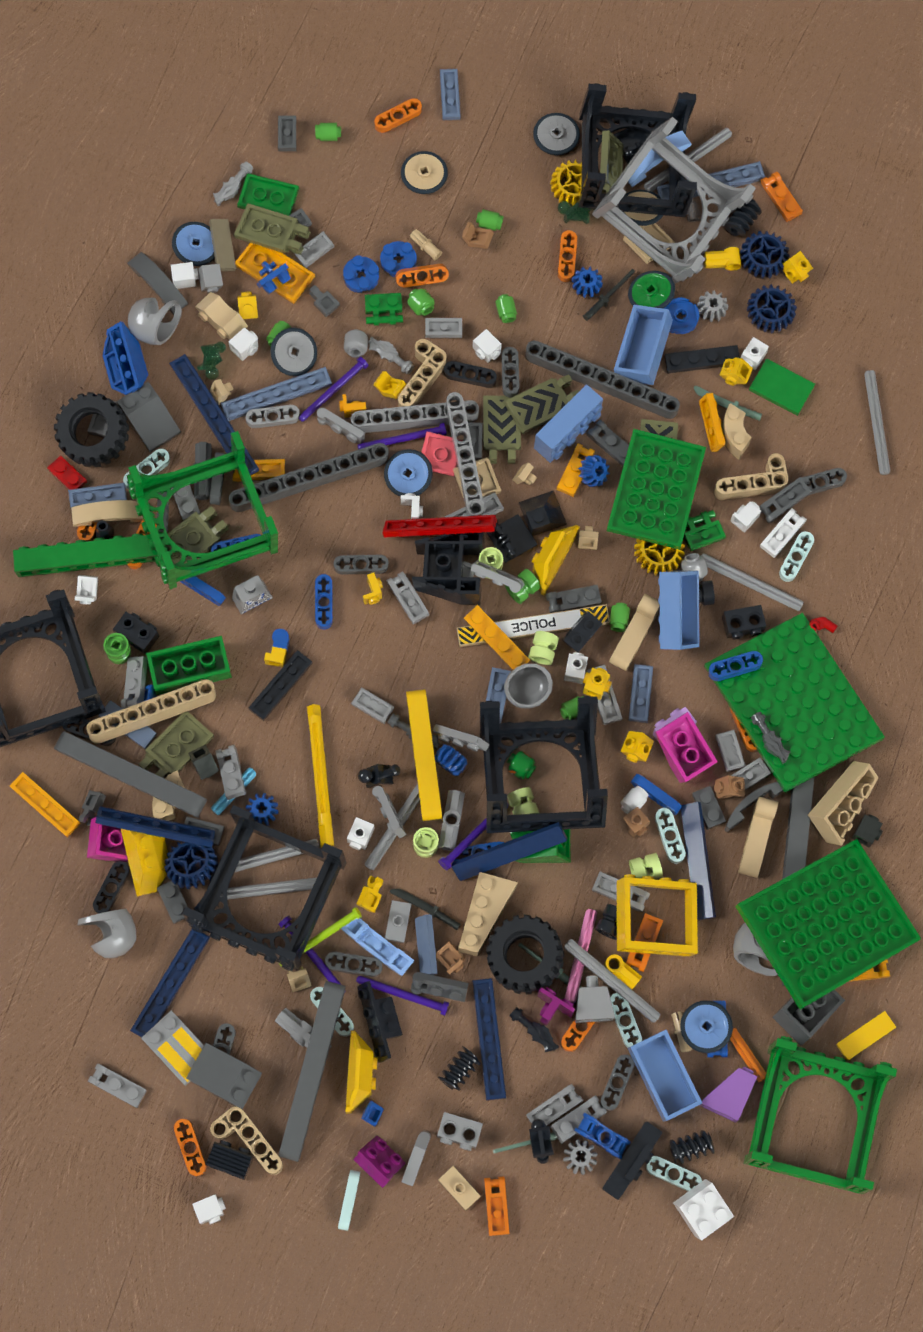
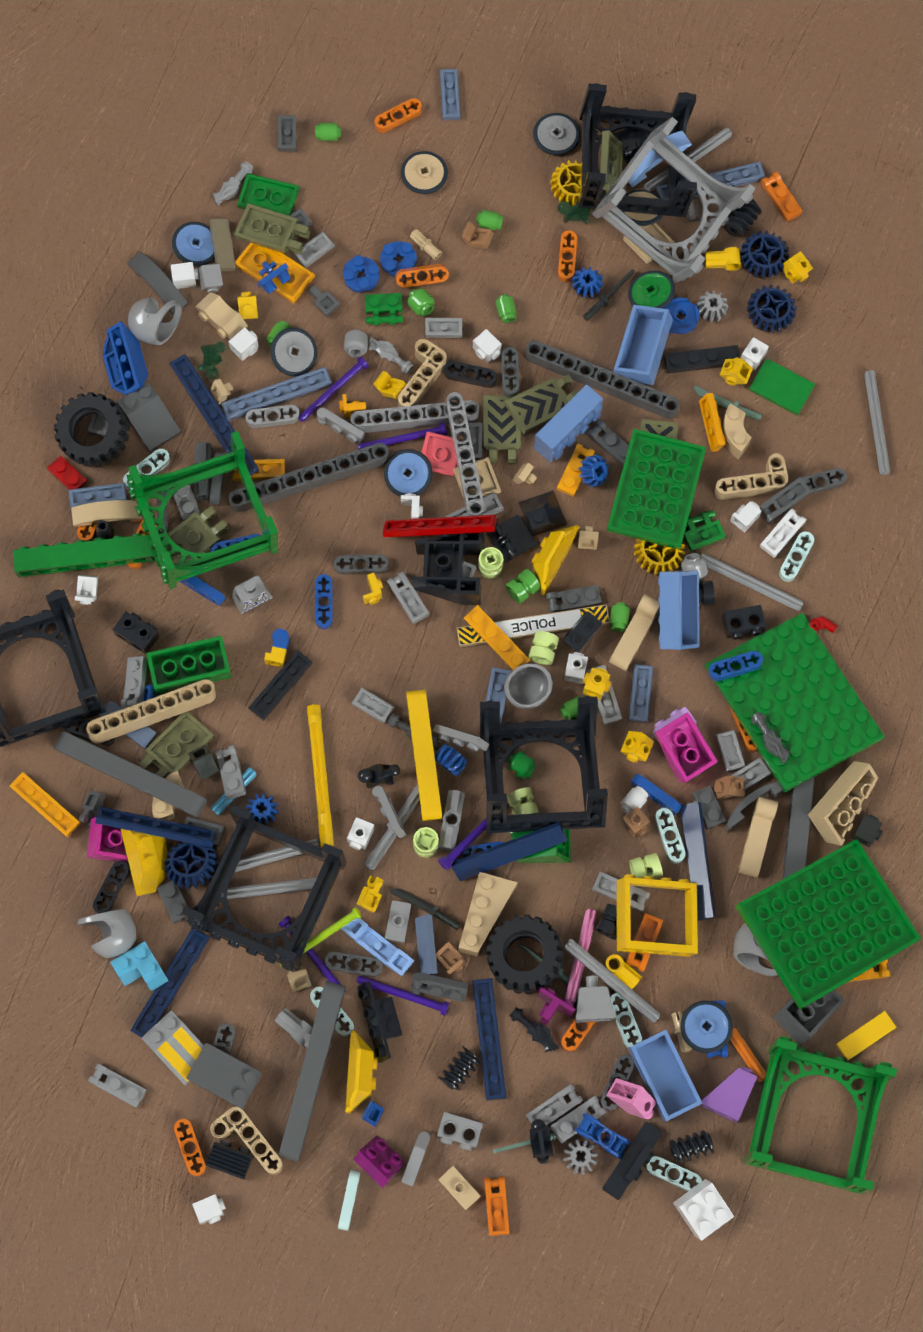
bright green wheel [103,633,132,664] -> none
light grey plate [471,560,524,593] -> none
none -> medium azure brick [110,941,169,991]
none -> bright pink torso [606,1078,656,1119]

